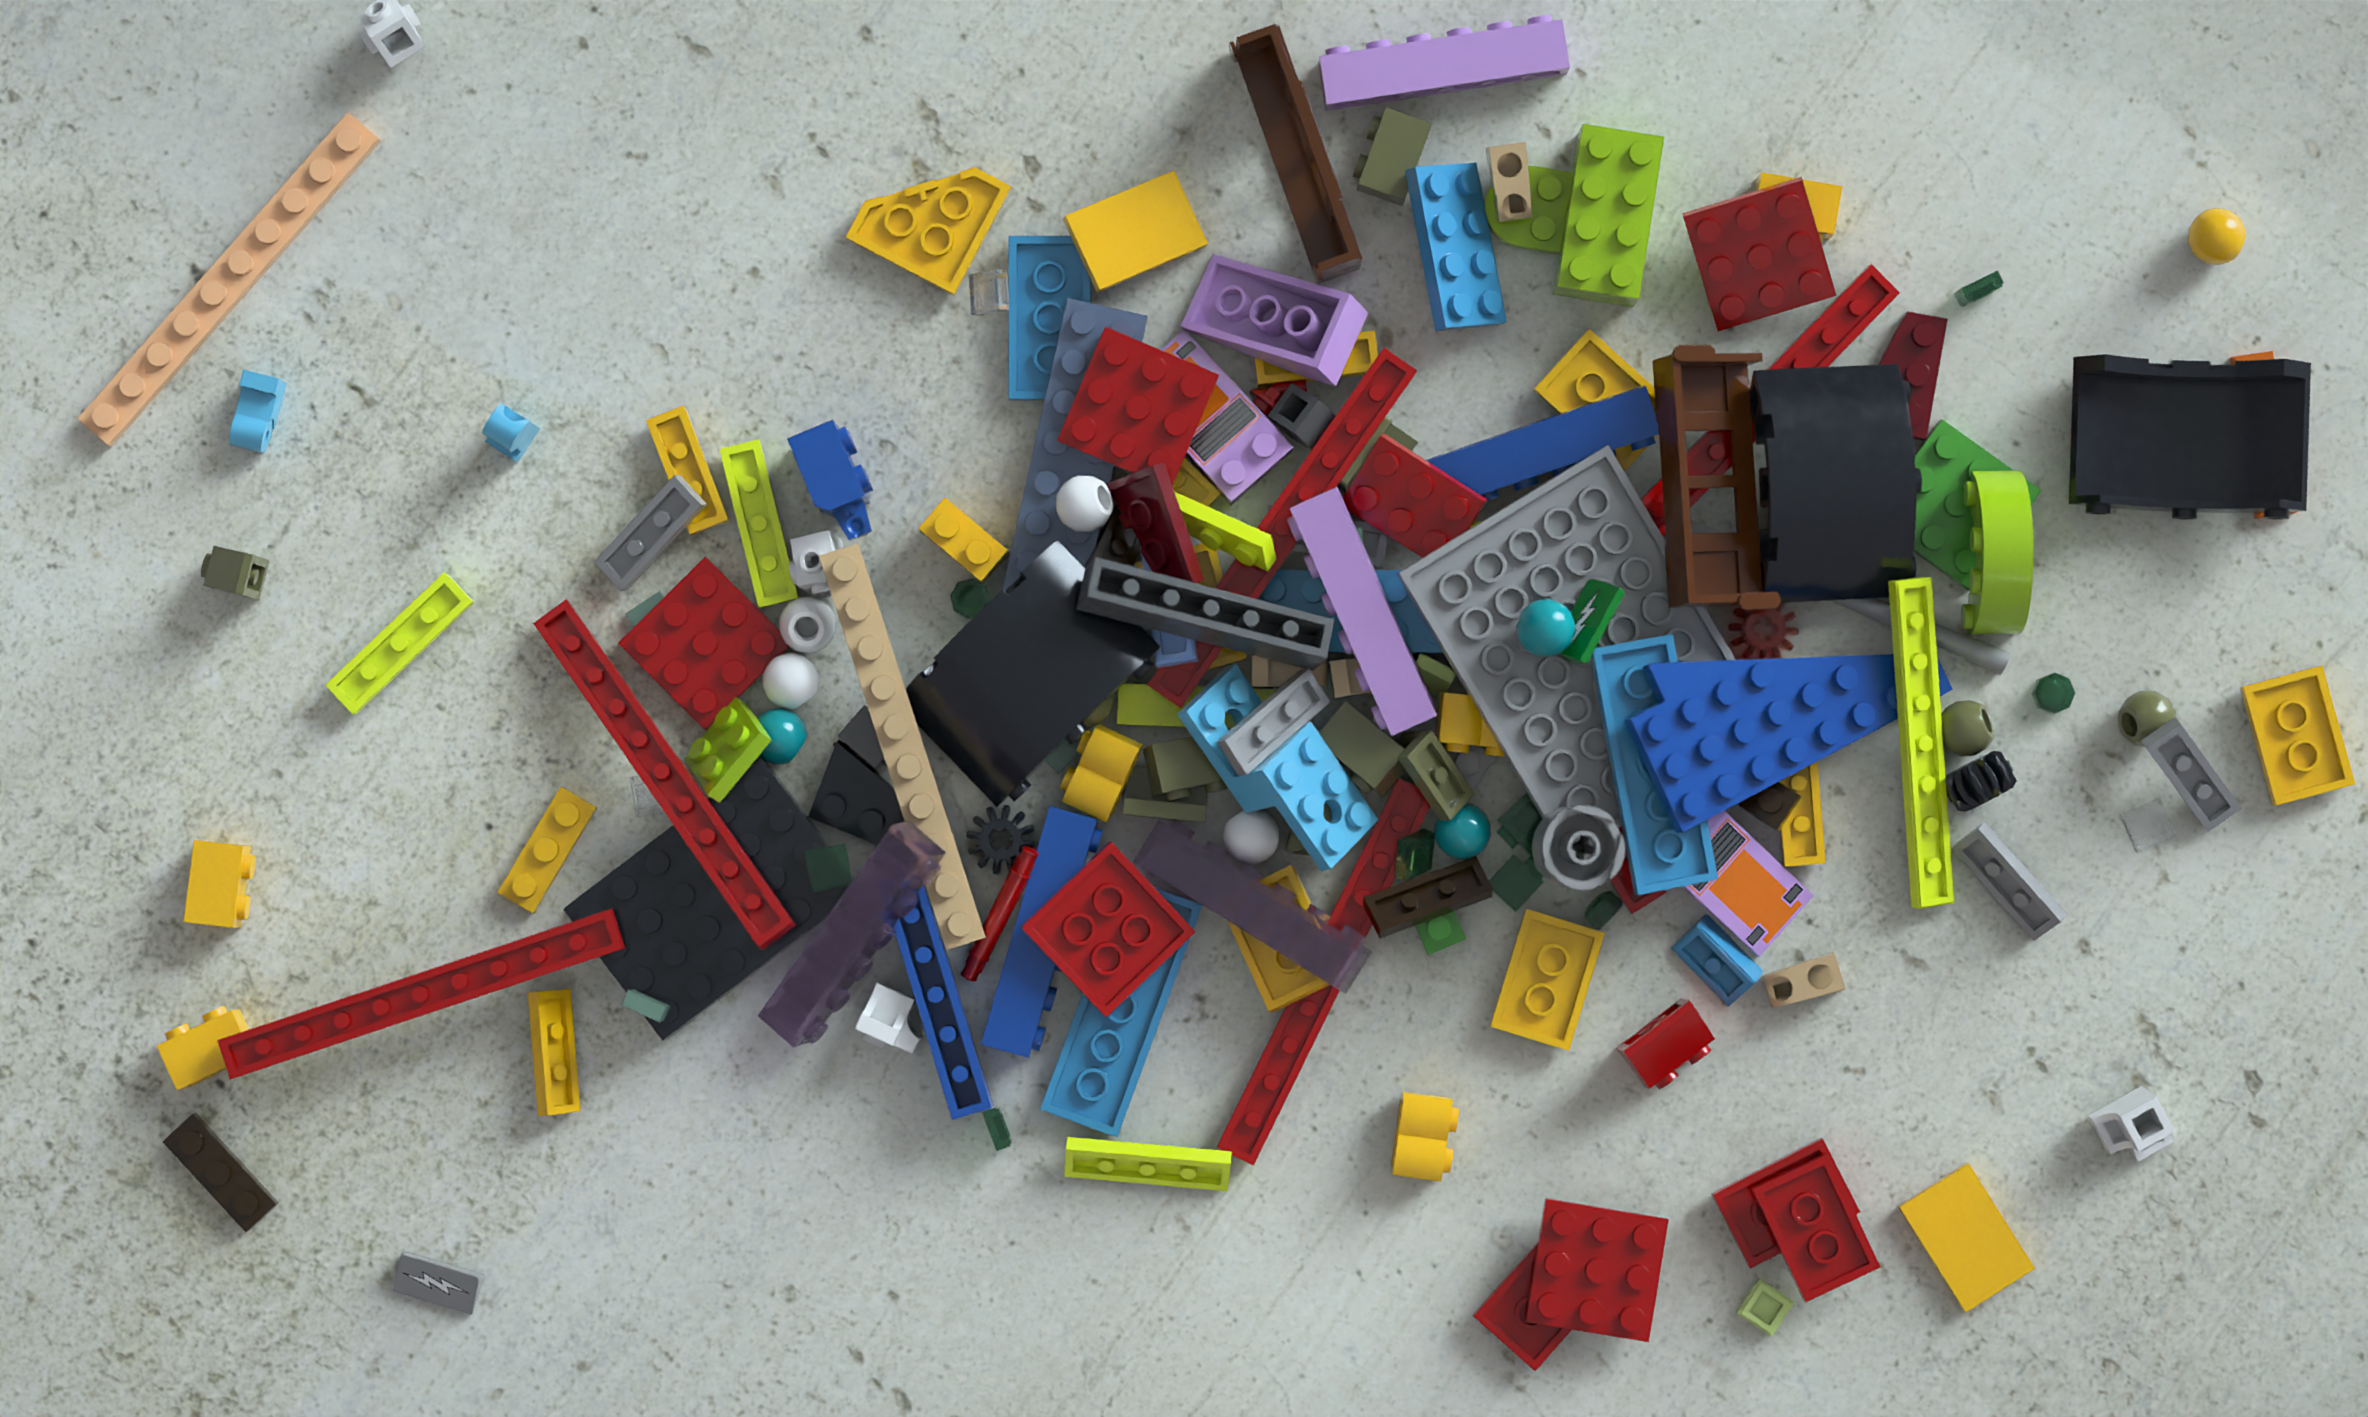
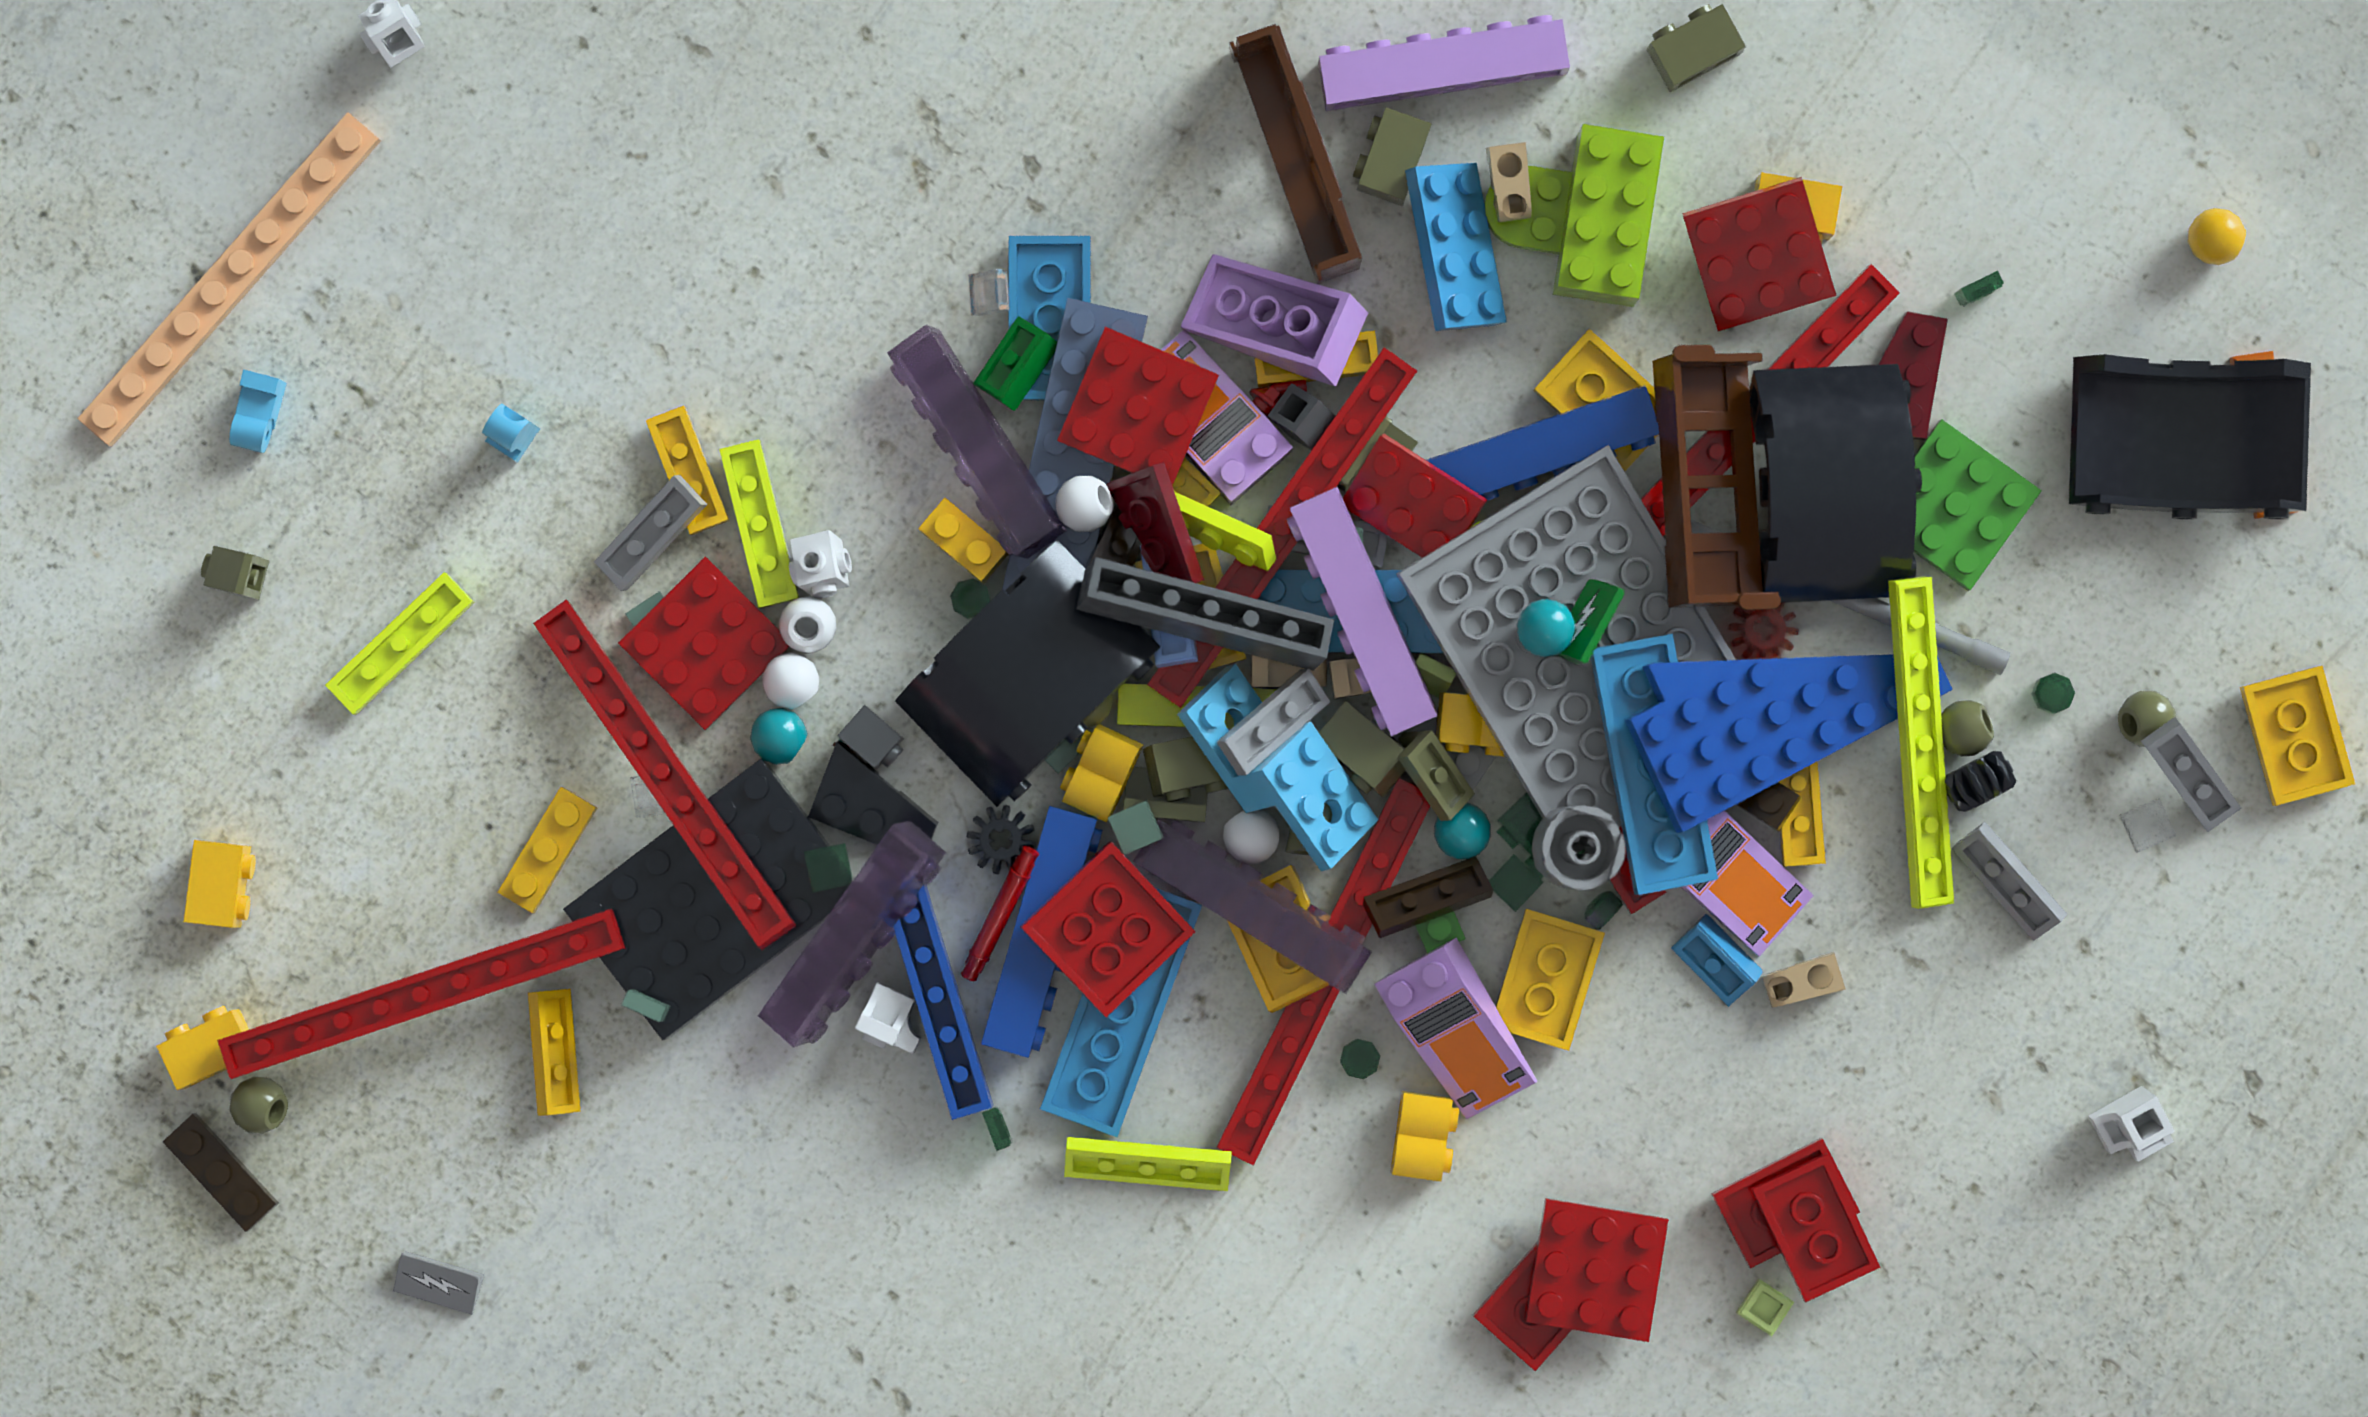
lime plate [684,697,772,803] -> none
blue hinge [787,420,873,541] -> none
tan plate [819,543,986,950] -> none
yellow plate [845,167,1012,296] -> none
yellow tile [1063,170,1208,293] -> none
clear green tile [1394,828,1435,882] -> none
red slope [1616,998,1715,1090] -> none
yellow tile [1897,1163,2035,1312] -> none
lime brick [1961,471,2034,634] -> none
none -> olive piece [229,1076,288,1134]
none -> clear purple brick [887,325,1067,559]
none -> green slope [973,316,1057,411]
none -> sand green tile [1108,800,1163,855]
none -> clear green tile [1339,1038,1380,1079]
none -> slope [1375,938,1537,1119]
none -> olive brick [1647,4,1746,92]

